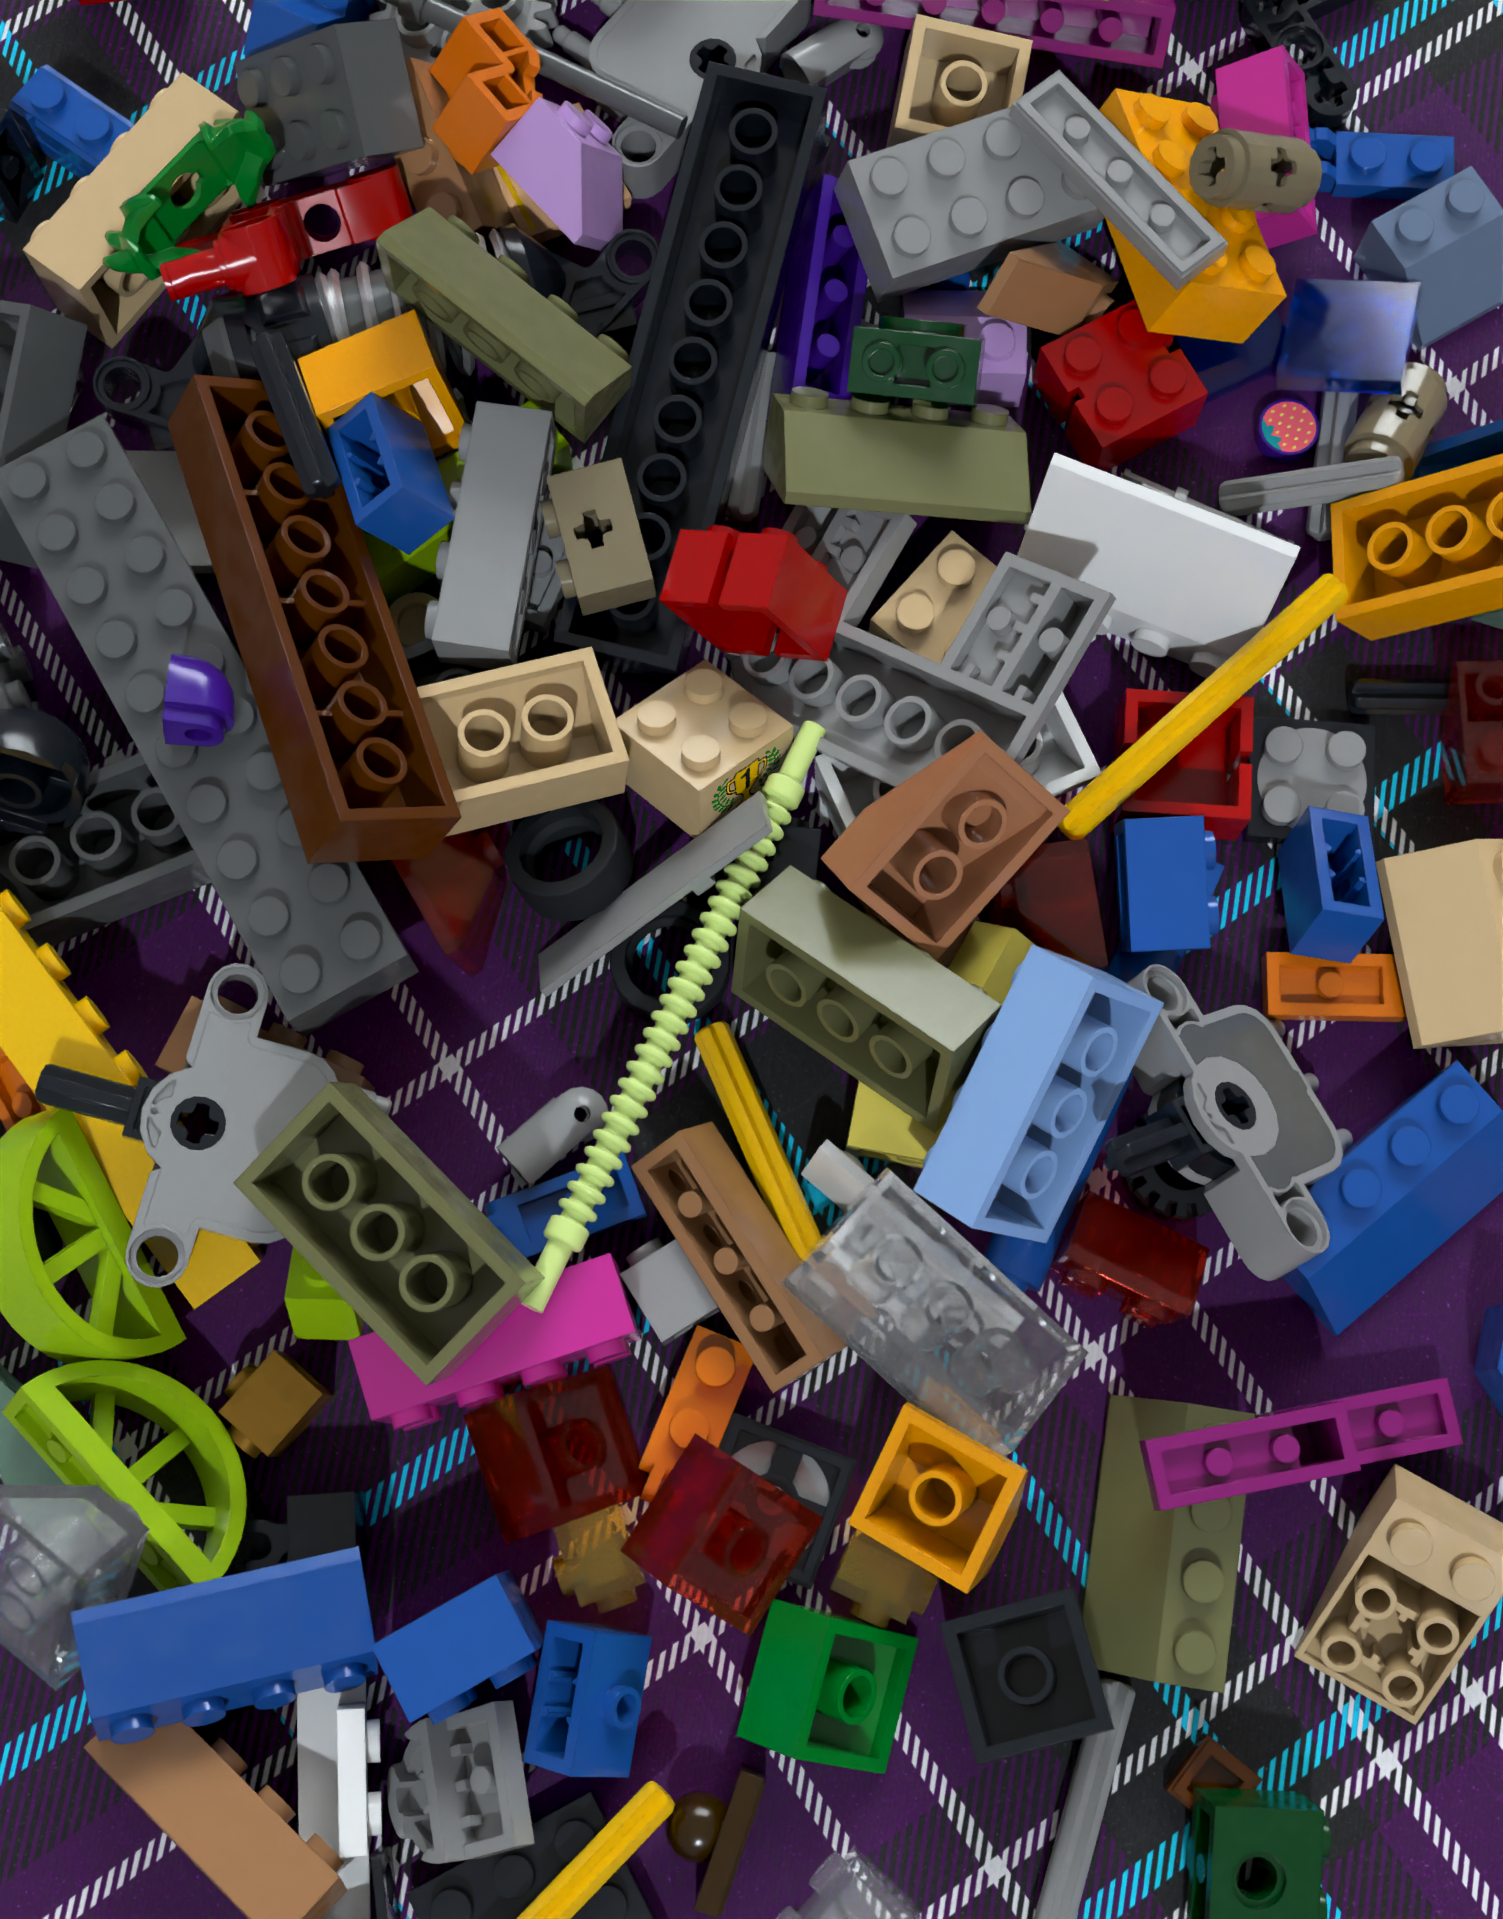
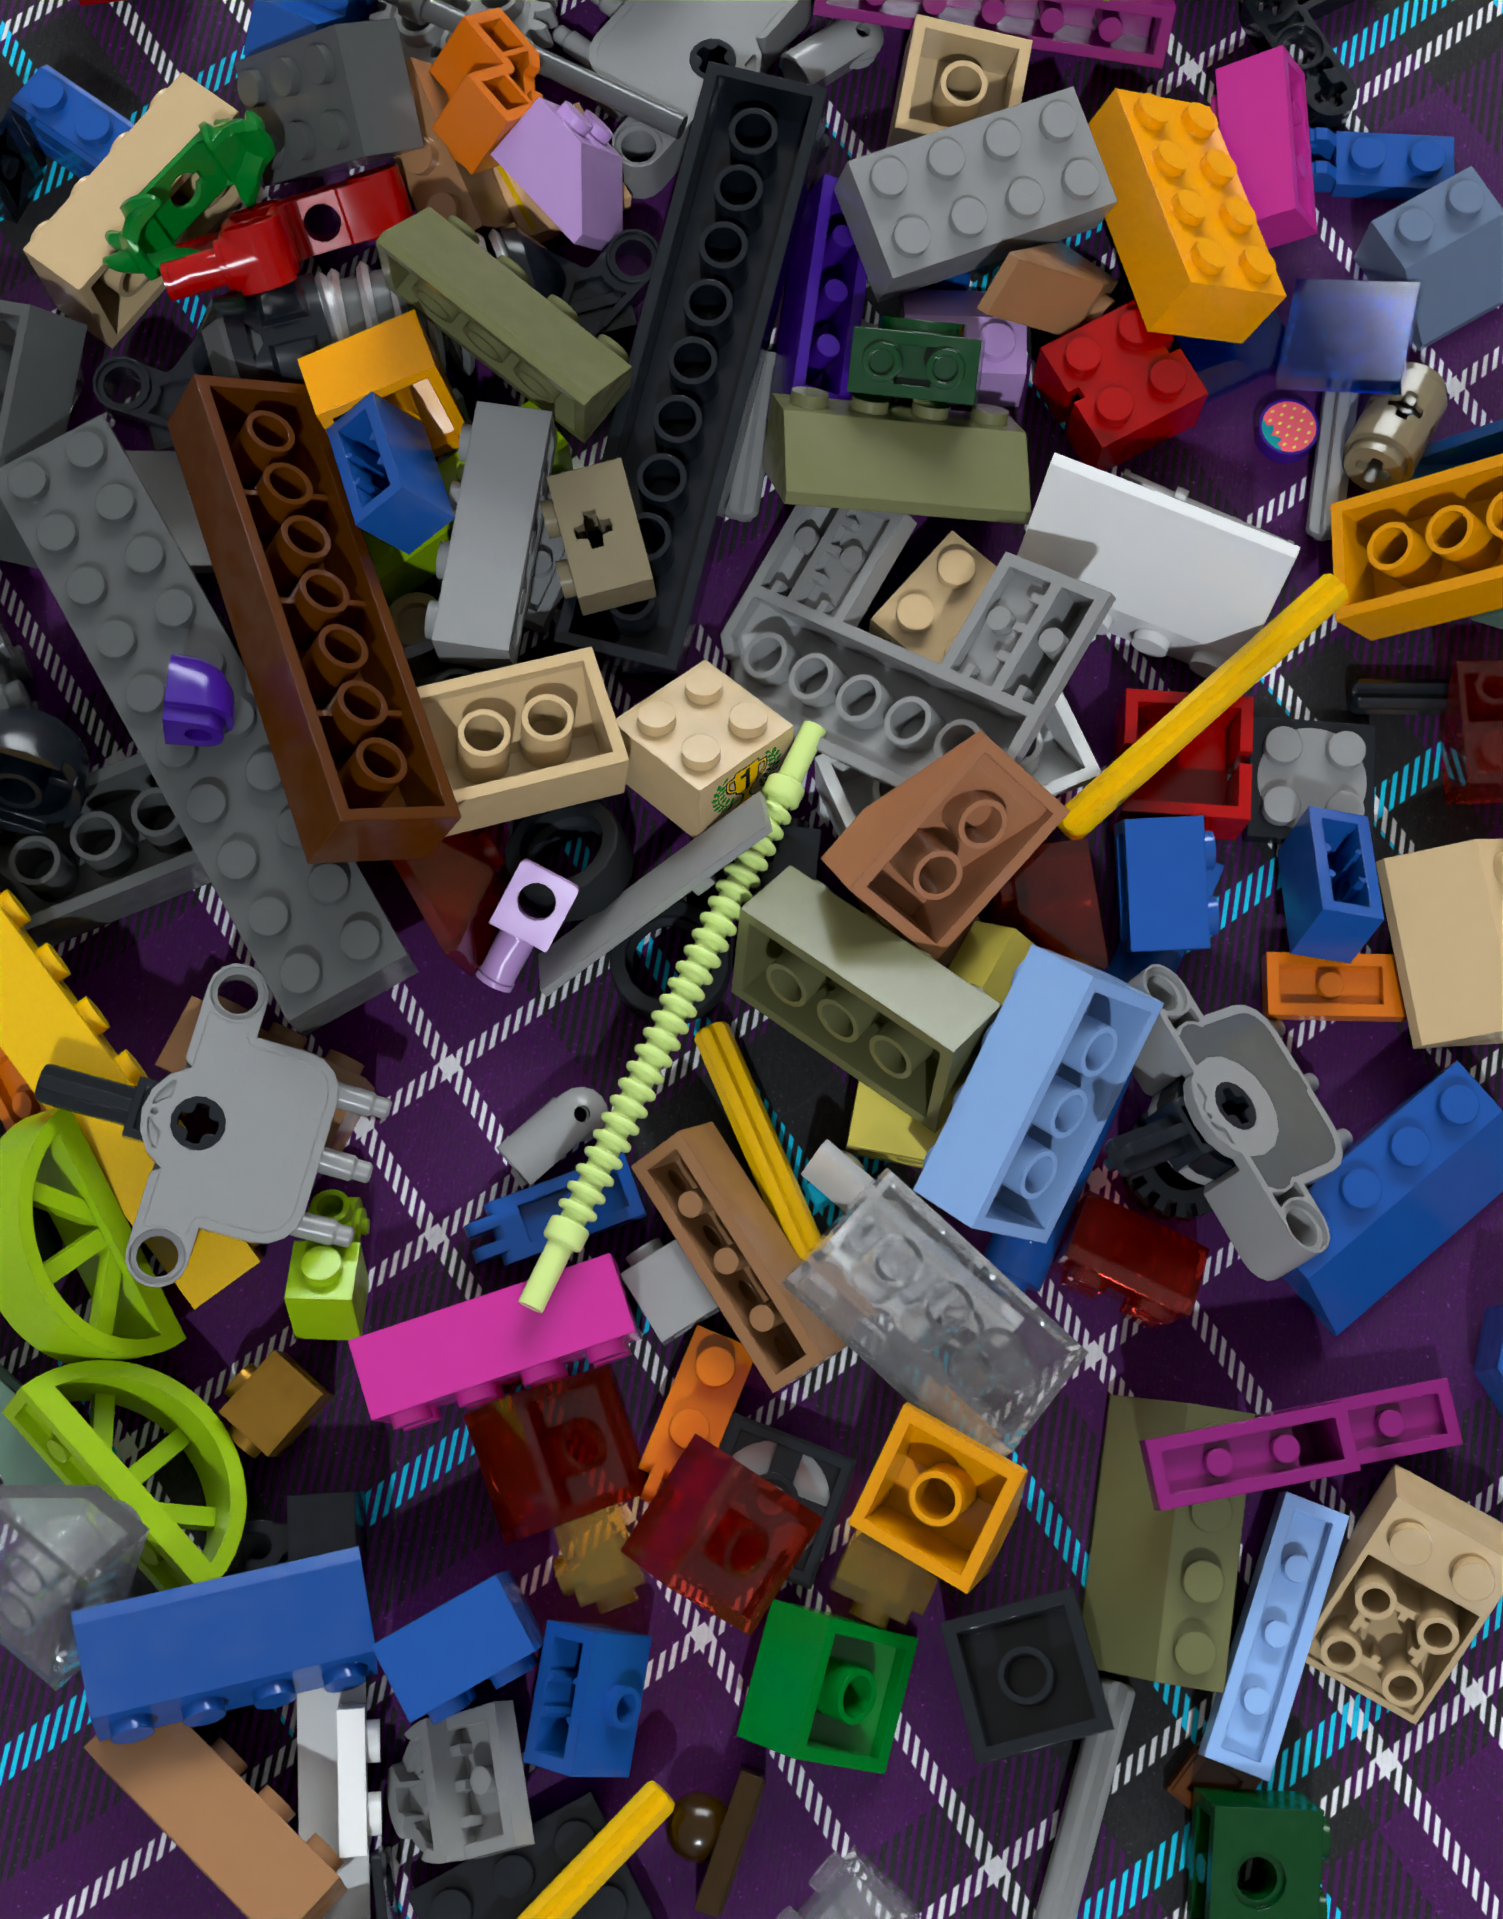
olive brick [233,1082,545,1386] -> none
black axle [250,330,341,499] -> none
red piece [659,525,848,662] -> none
light grey tile [1009,70,1228,290] -> none
dark tan piece [1189,128,1322,214] -> none
light grey axle [1219,455,1405,517] -> none
none -> lavender bracket [475,859,579,993]
none -> light blue plate [1198,1491,1349,1782]

